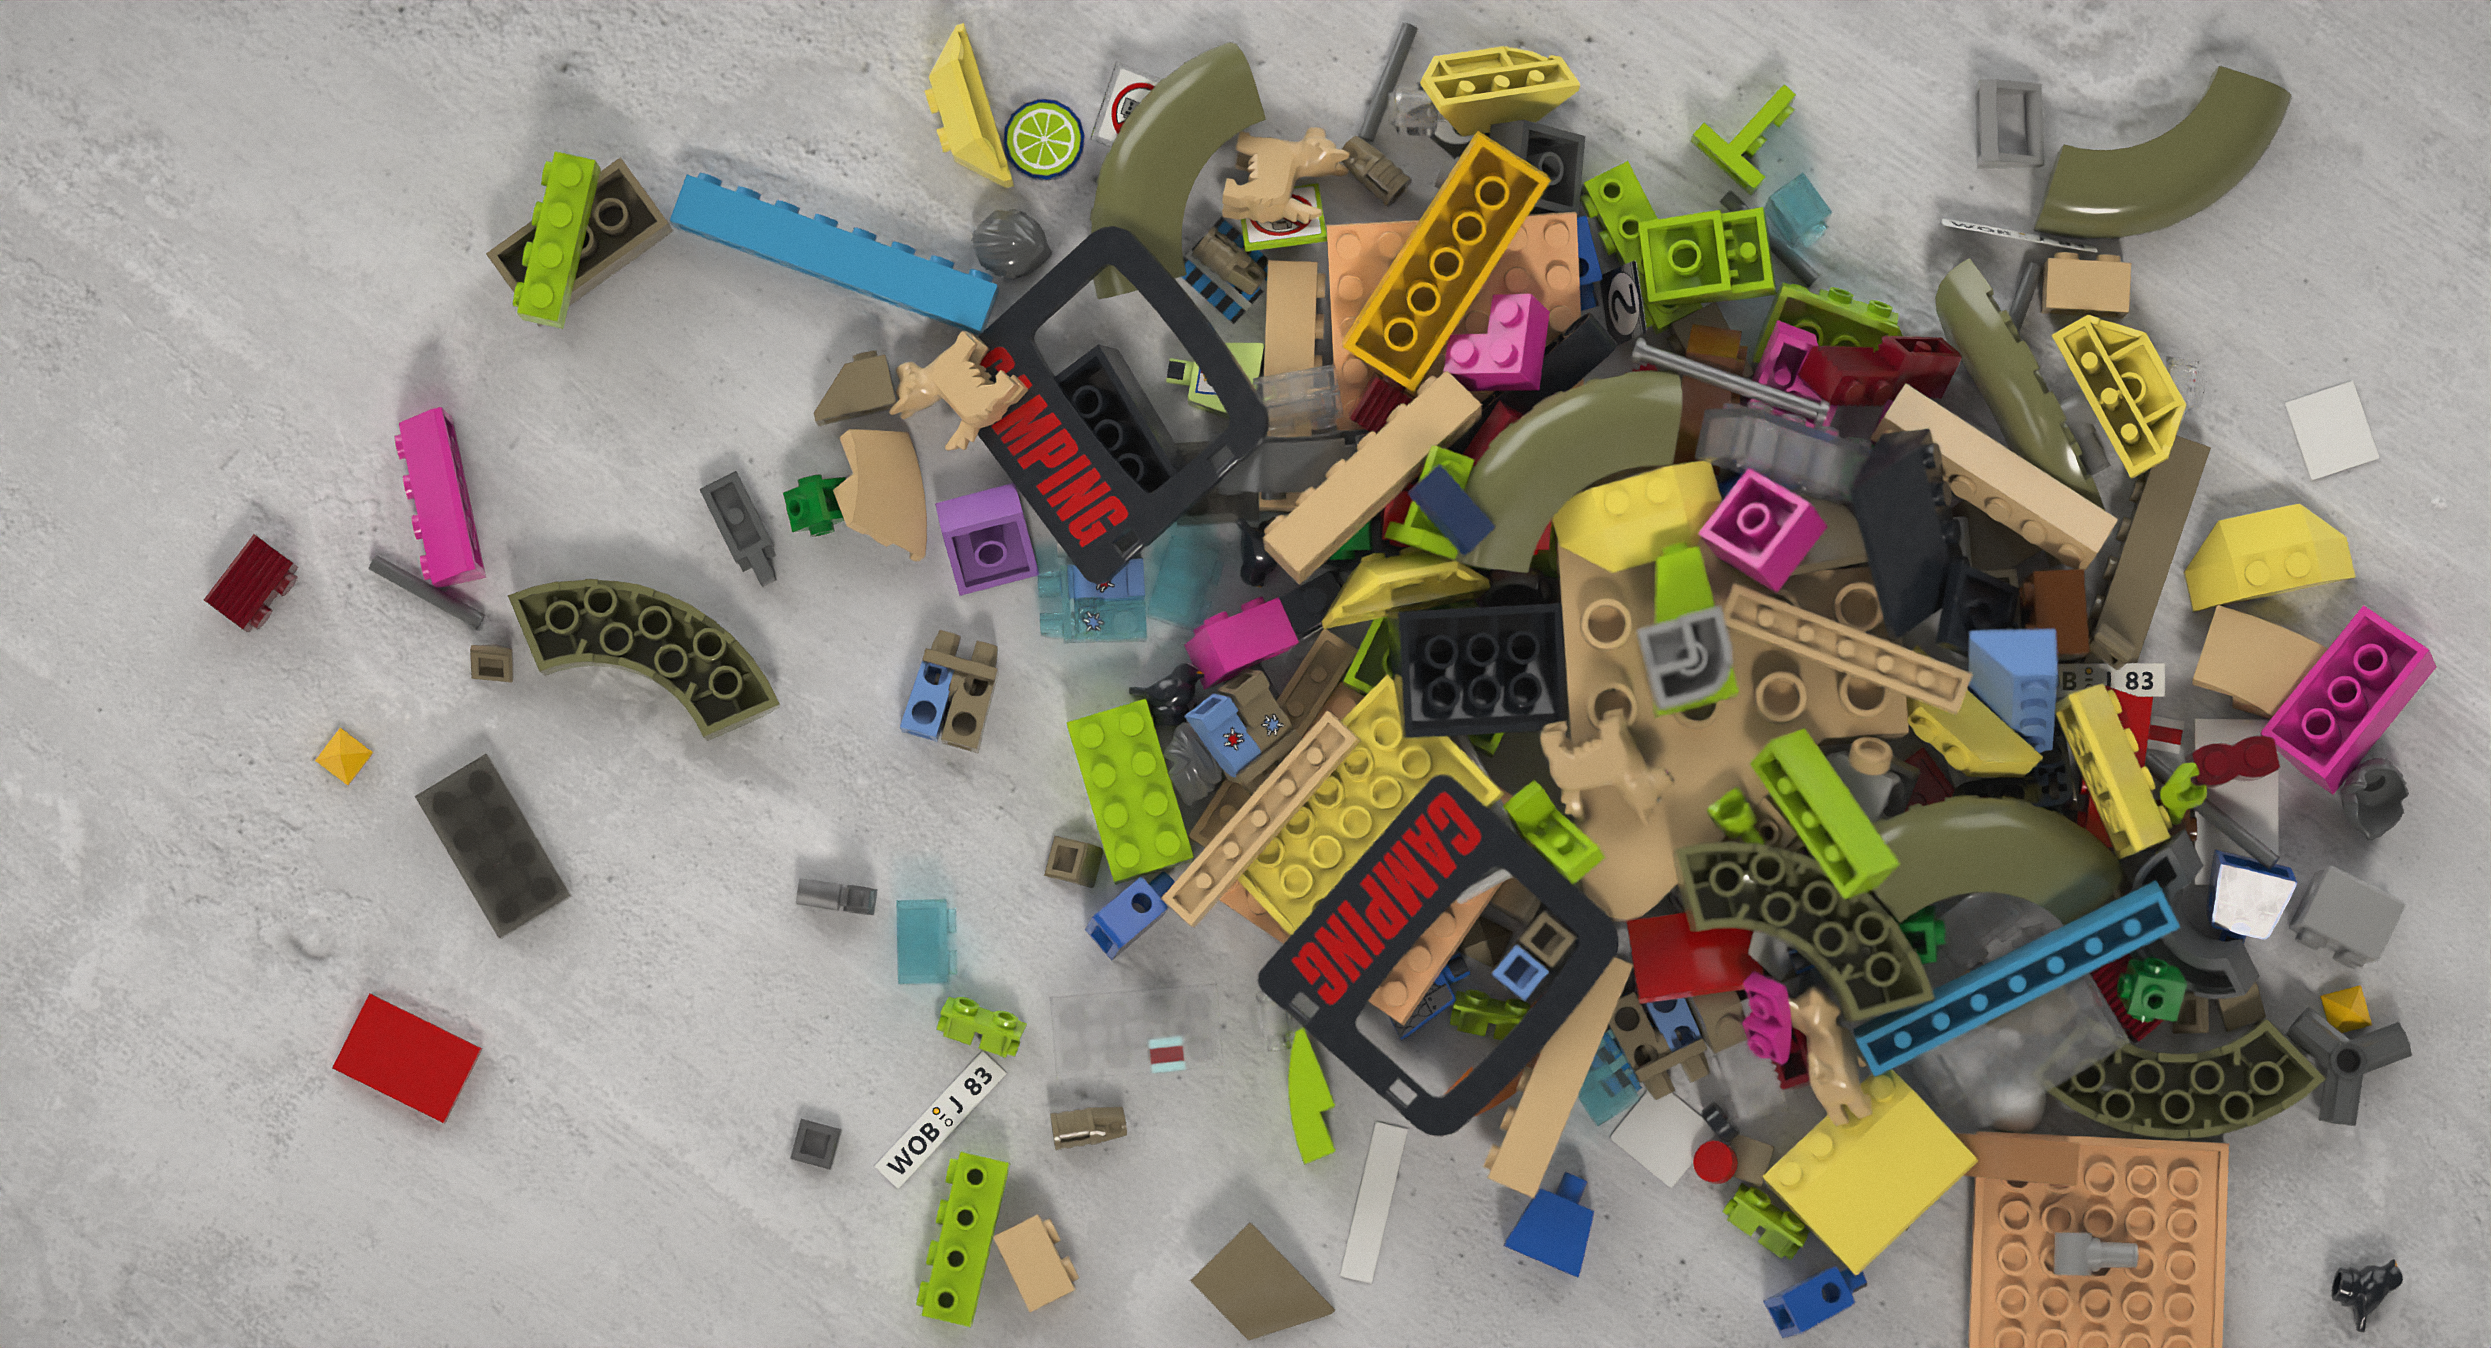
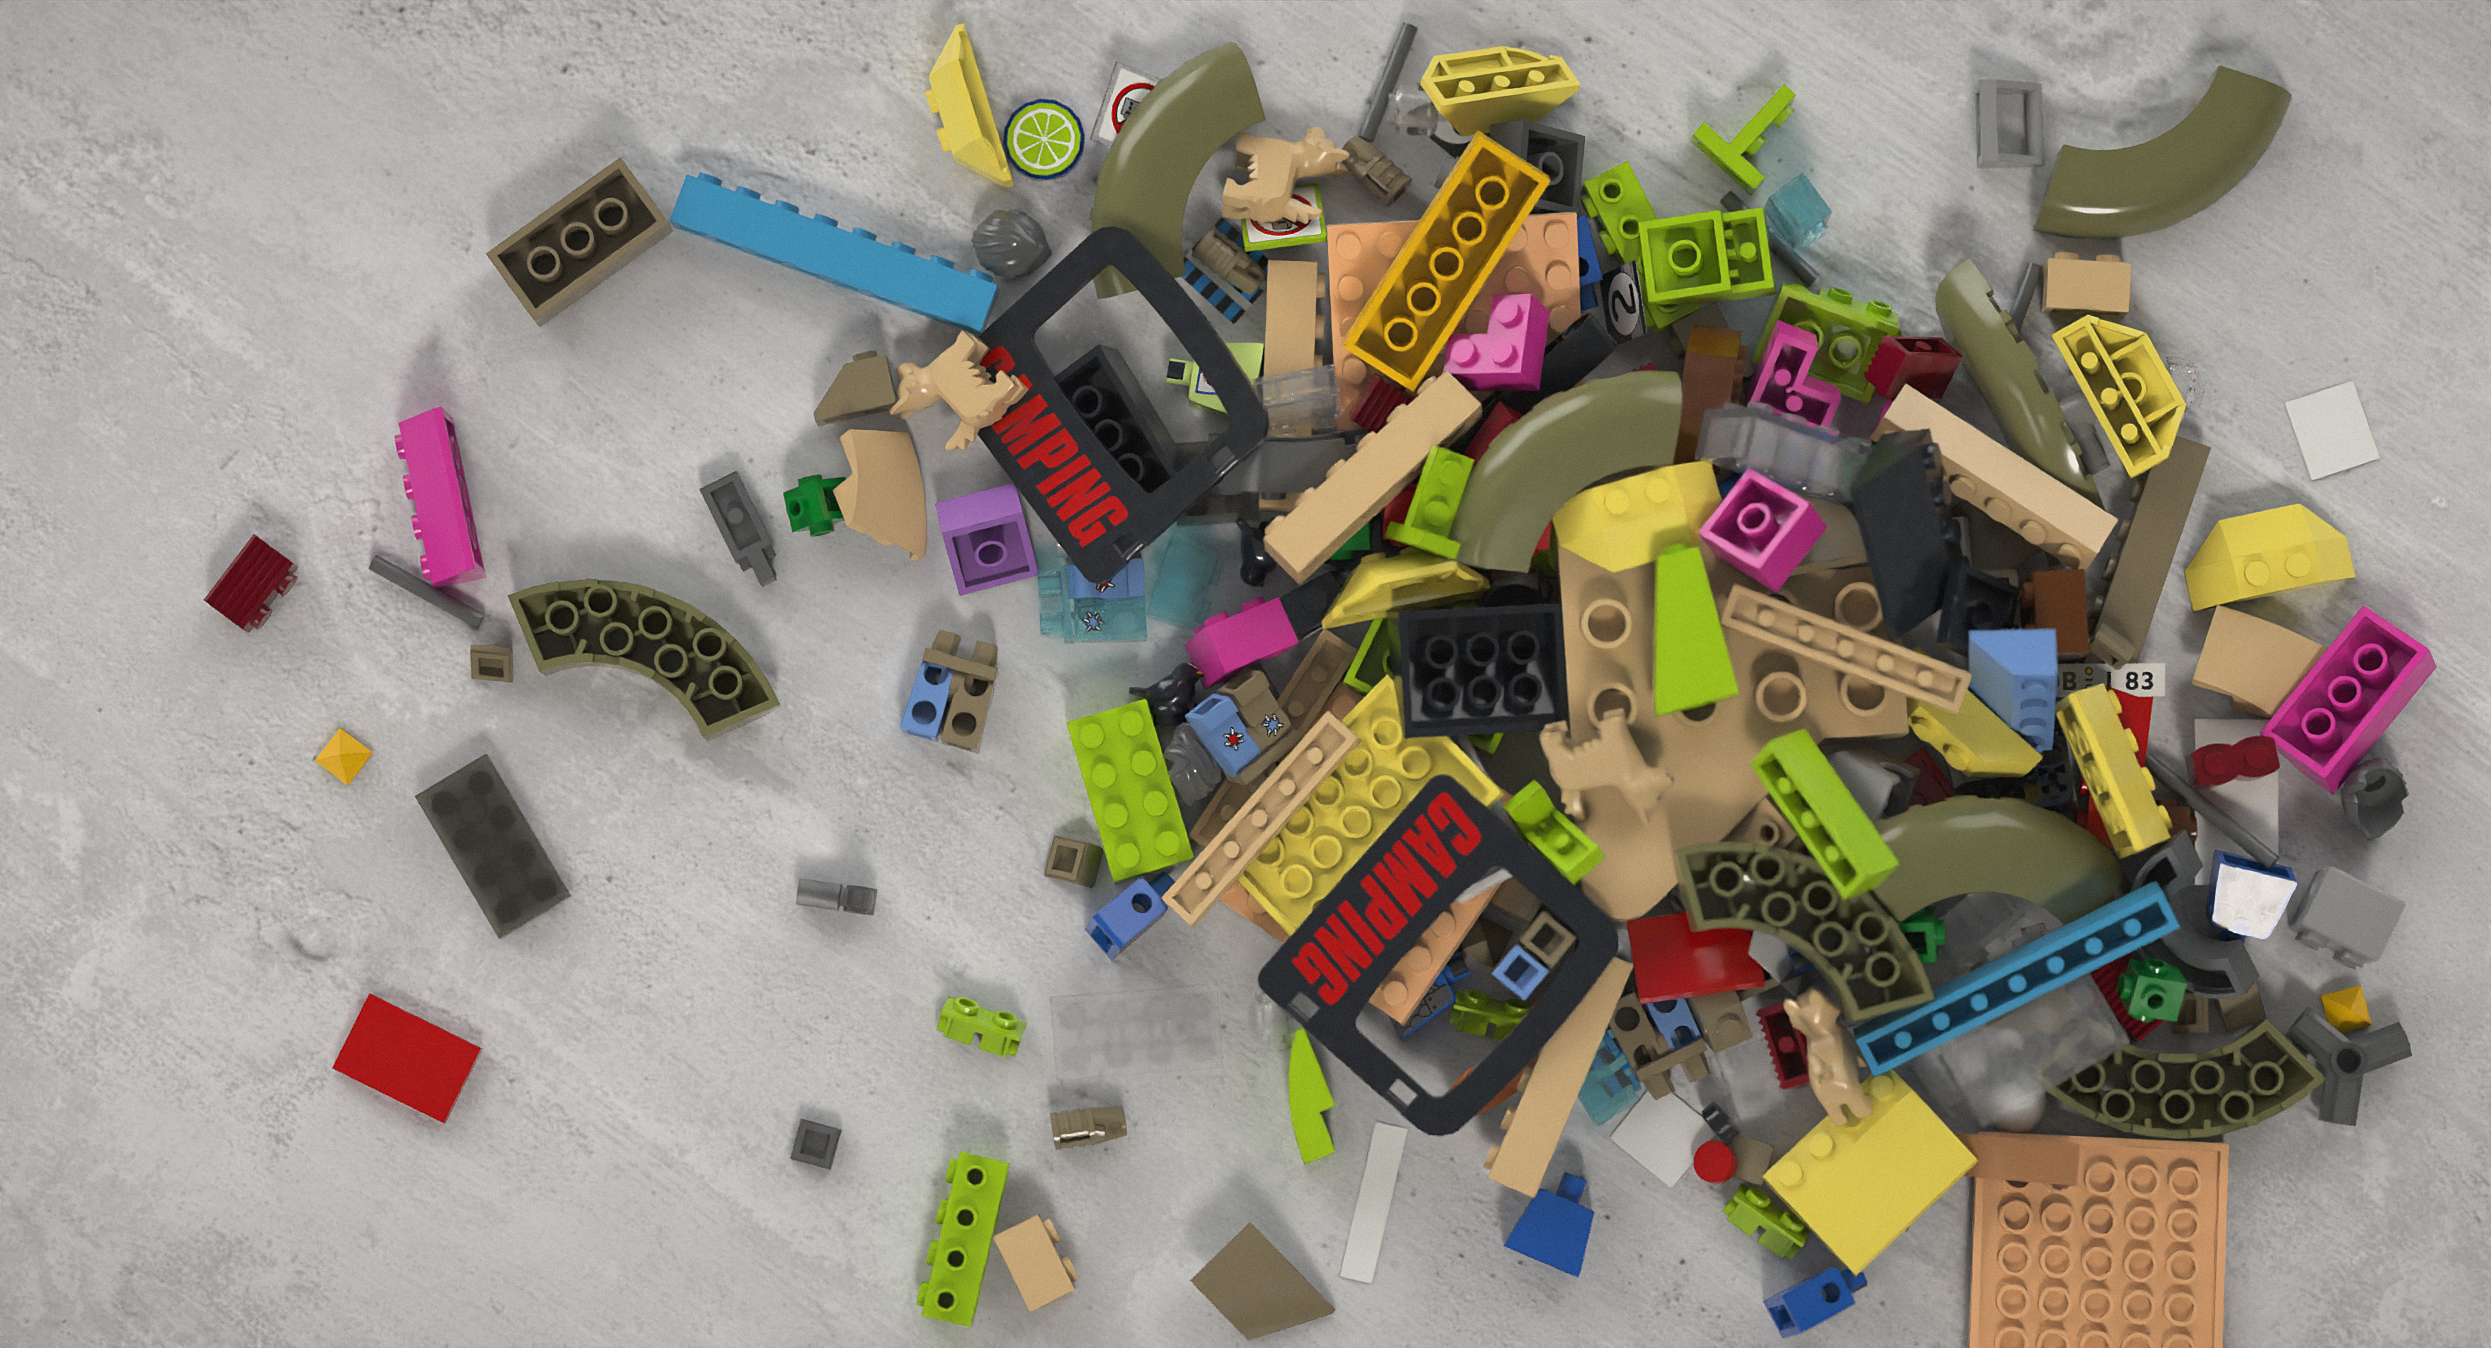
lime brick [513,151,601,329] -> none
white sticker [874,1051,1007,1189] -> none
clear light blue brick [896,899,958,986] -> none
clear light blue sticker [1148,1036,1186,1073] -> none
dark blue tile [1407,464,1495,557] -> none
flat silver bar [1630,338,1830,427] -> none
light grey brick [1636,606,1733,710] -> none
lime piece [1707,787,1765,845] -> none
dark pink slope [1742,972,1791,1065] -> none
dark red brick [1798,346,1899,408] -> none
tan tile [1848,737,1893,775] -> none
white sticker [1941,218,2098,253] -> none
light grey pin [2054,1232,2138,1276] -> none
sticker [2147,716,2184,754] -> none
lime piece [2160,763,2207,824] -> none
black animal [2331,1259,2403,1332] -> none

